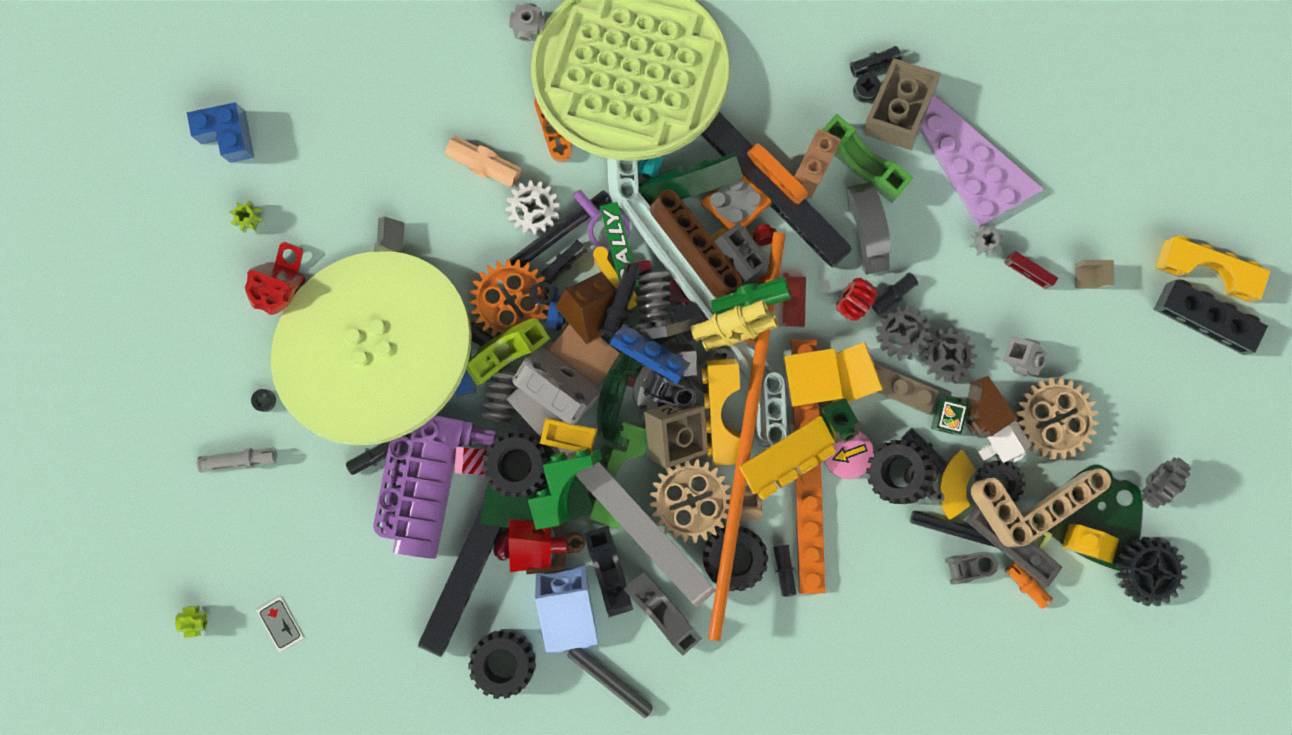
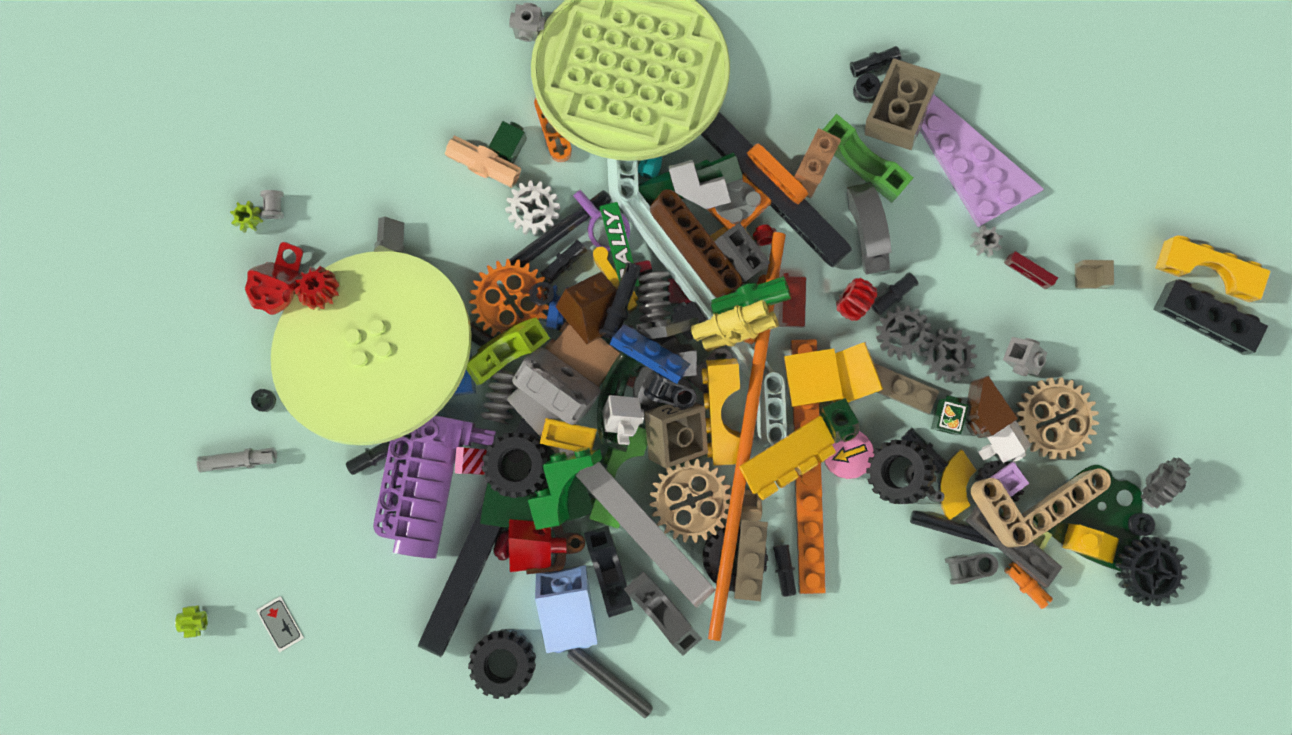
blue brick [186,102,254,163] -> none
none -> light grey bush [260,190,284,219]
none -> red gear [294,266,340,310]
none -> dark green brick [488,121,527,164]
none -> white brick [602,395,644,445]
none -> tile [668,160,731,209]
none -> dark tan plate [734,519,768,601]
none -> lavender plate [991,462,1029,497]
none -> black bush [1128,513,1155,536]

